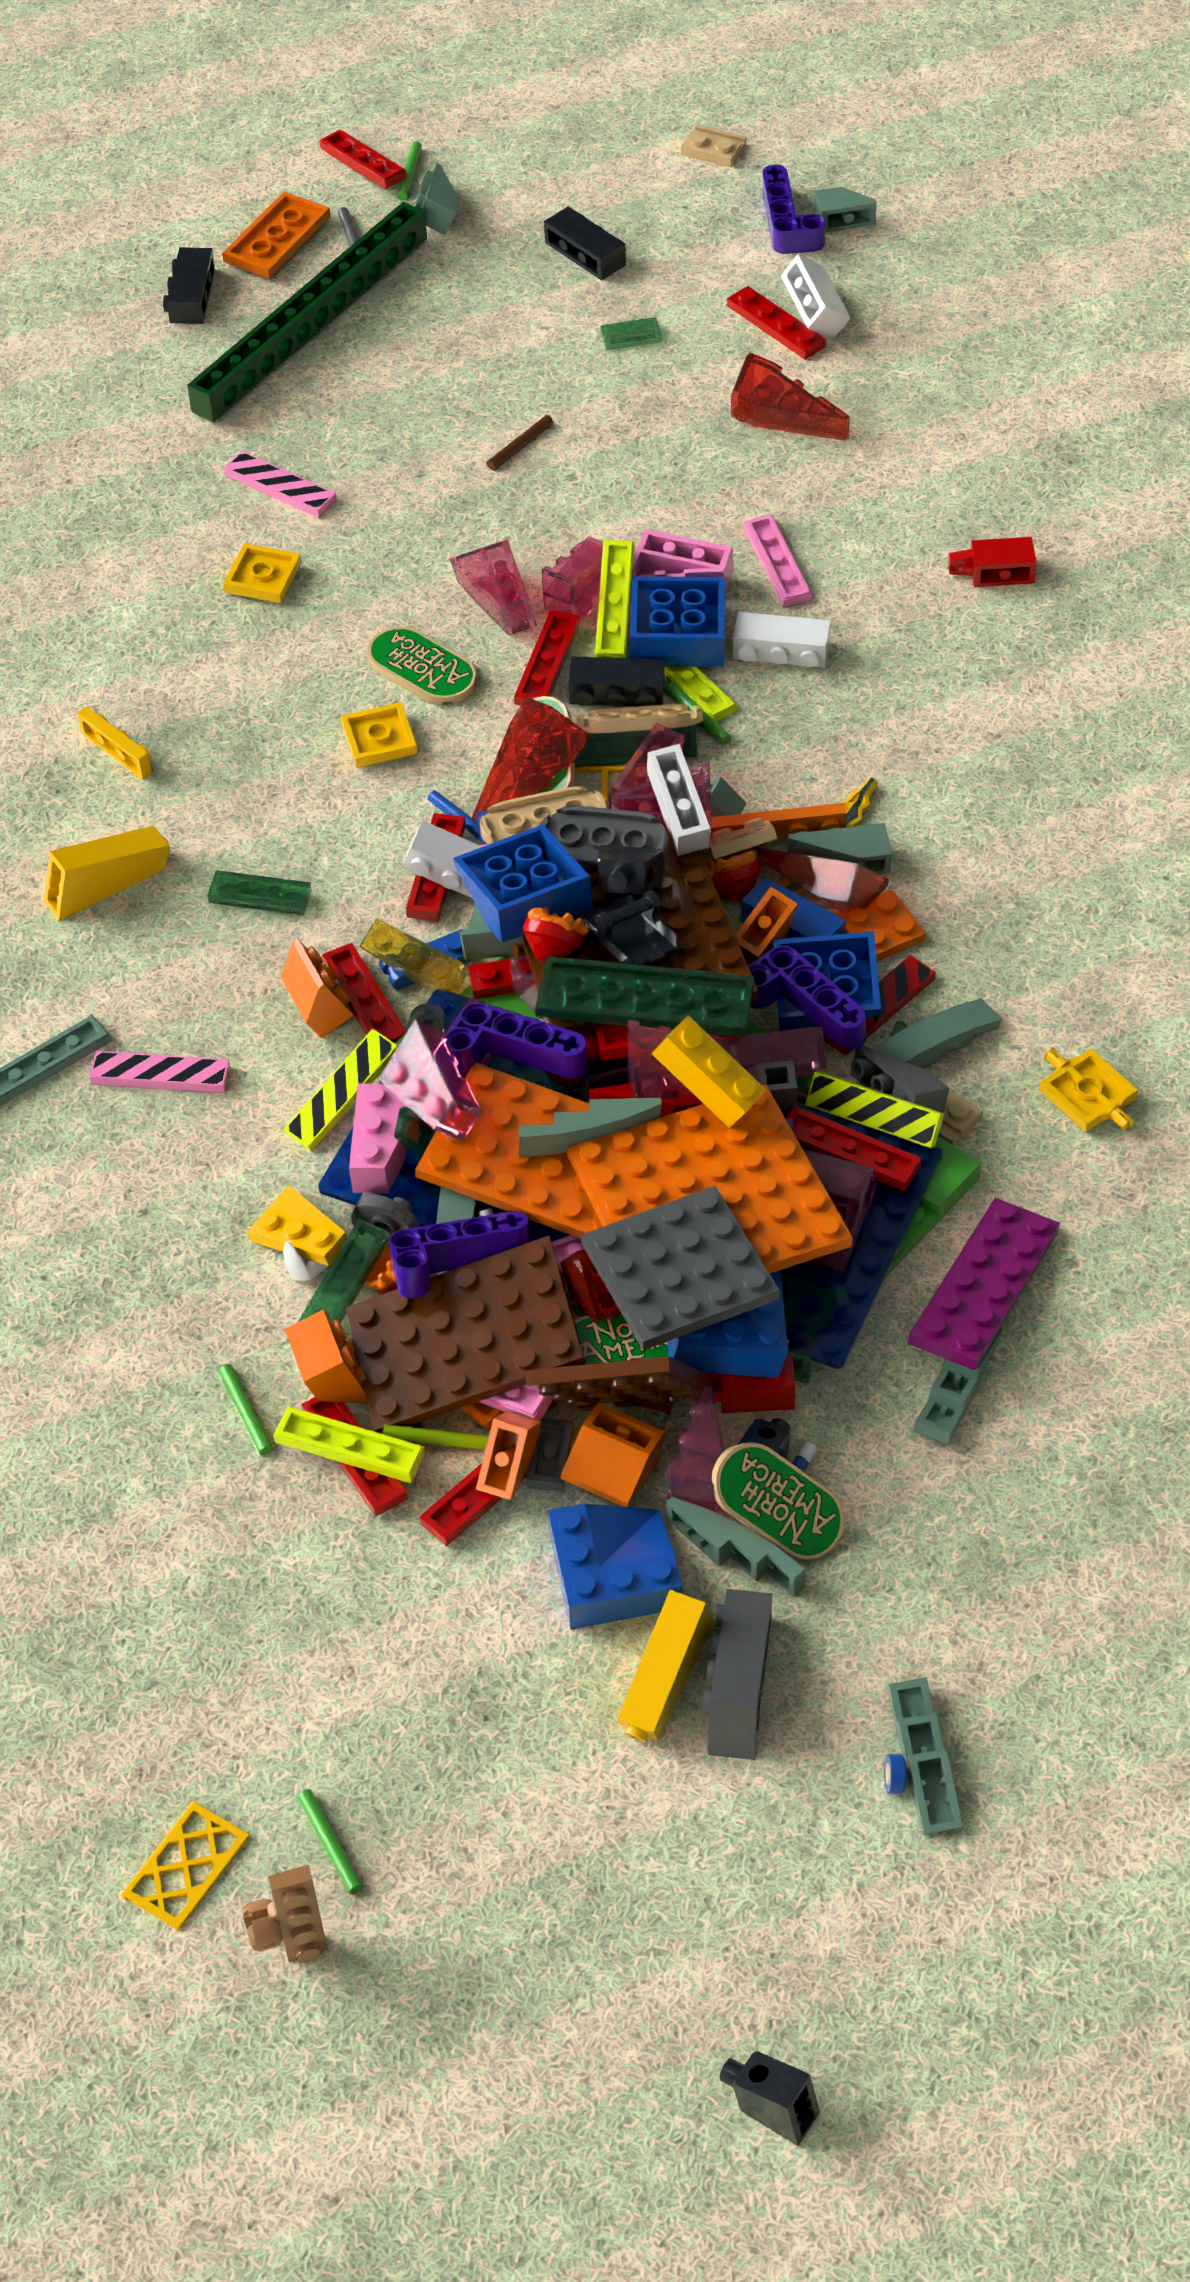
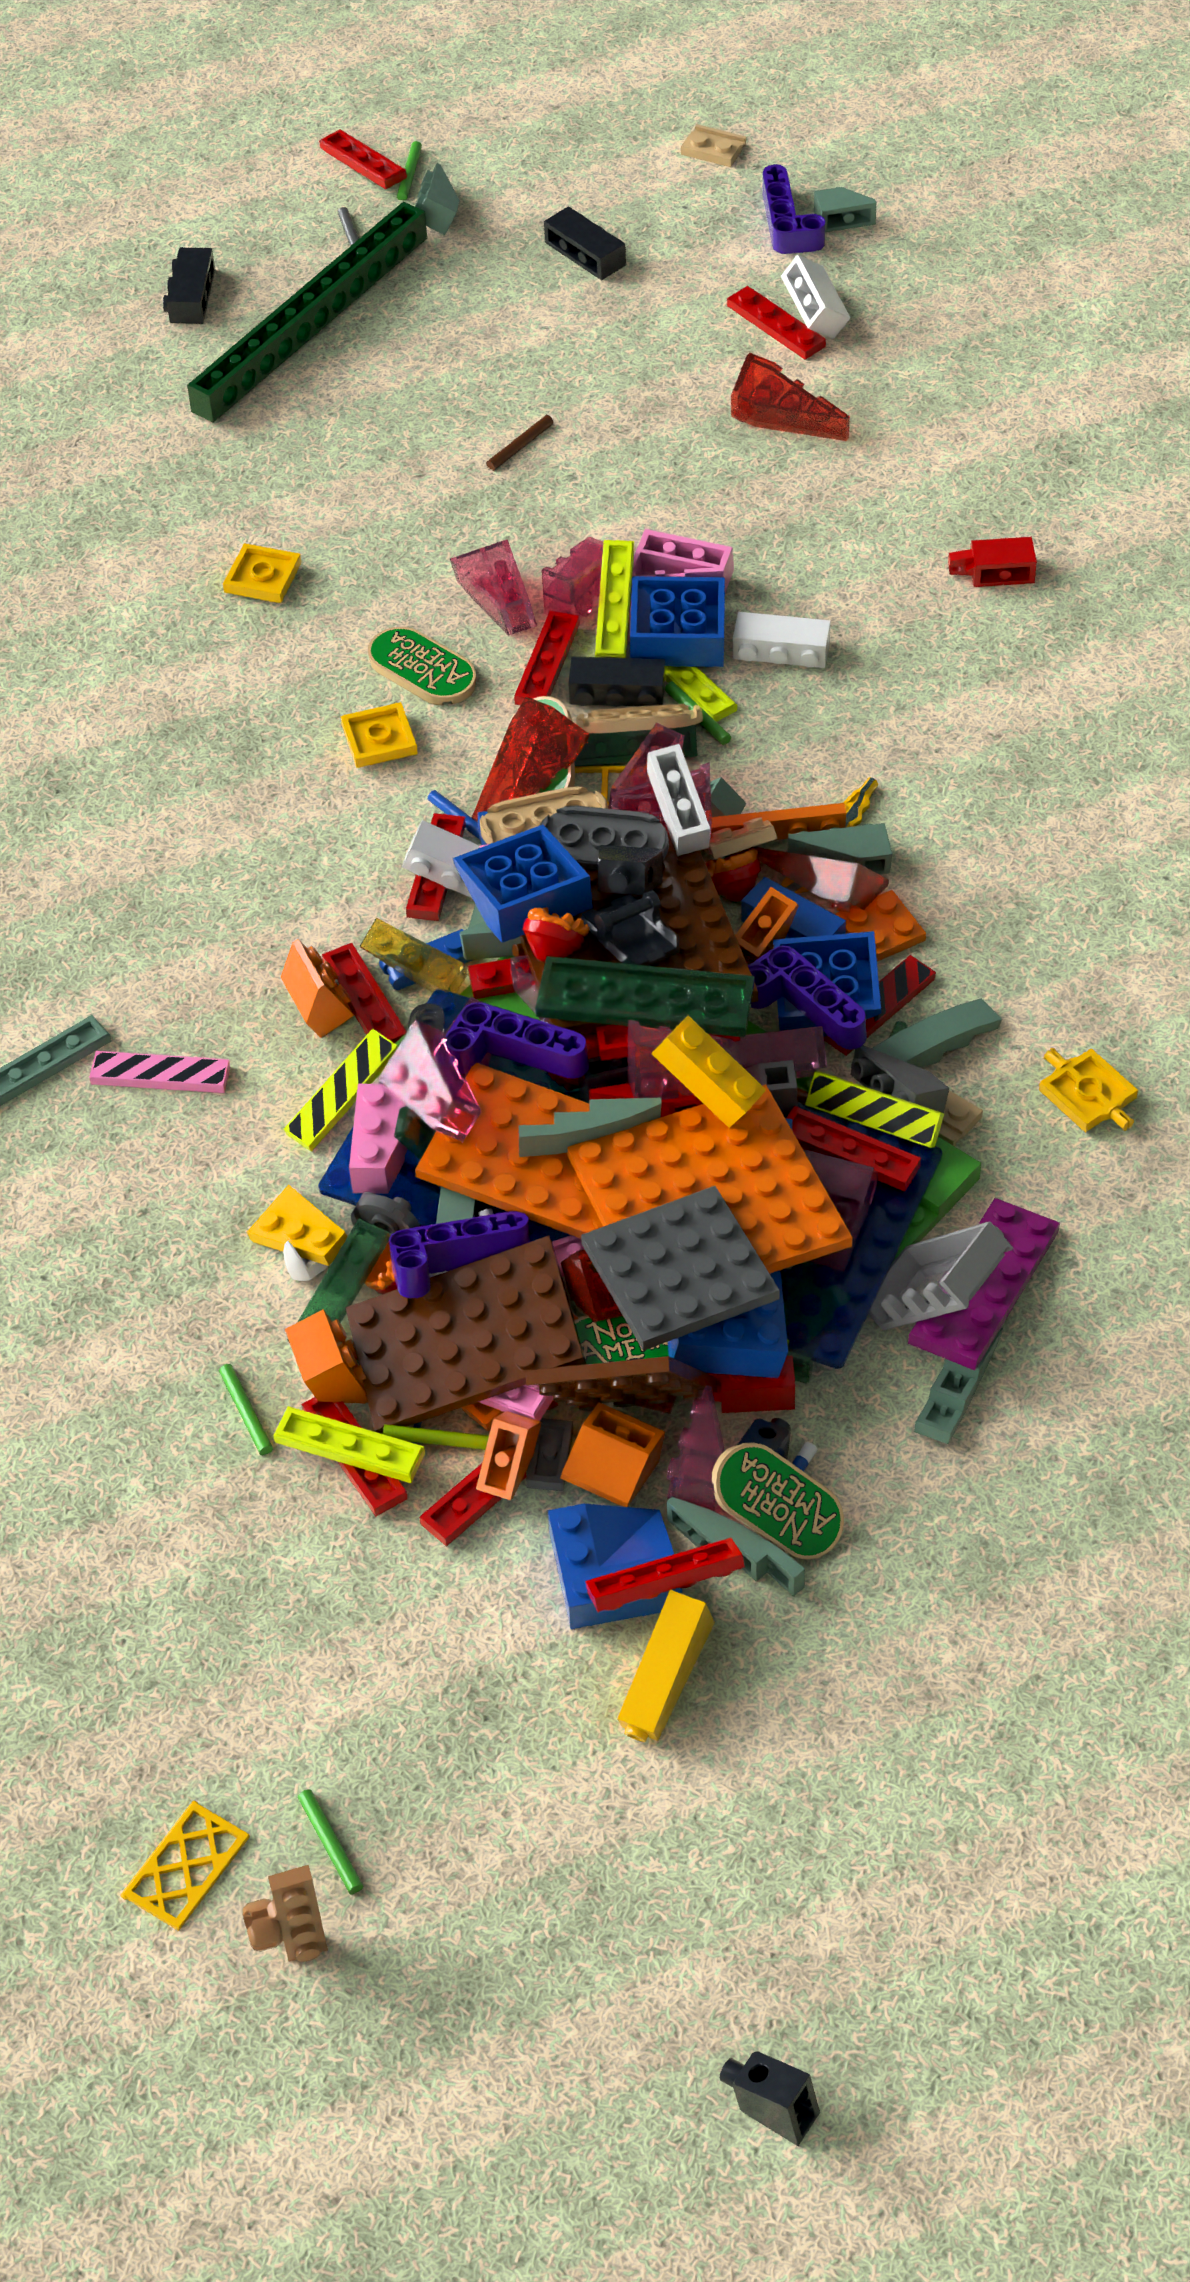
yellow slope [43,825,170,921] -> none
yellow plate [77,706,152,780] -> none
clear green plate [207,870,312,915] -> none
orange plate [222,191,331,279] -> none
bright pink tile [224,451,337,518] -> none
clear green tile [600,317,662,351] -> none
dark grey wedge [702,1589,773,1760] -> none
bright pink tile [744,515,812,608] -> none
blue tile [884,1754,907,1794] -> none
sand green slope [887,1677,963,1835] -> none
none -> red plate [585,1537,745,1612]
none -> light grey window [860,1221,1013,1330]

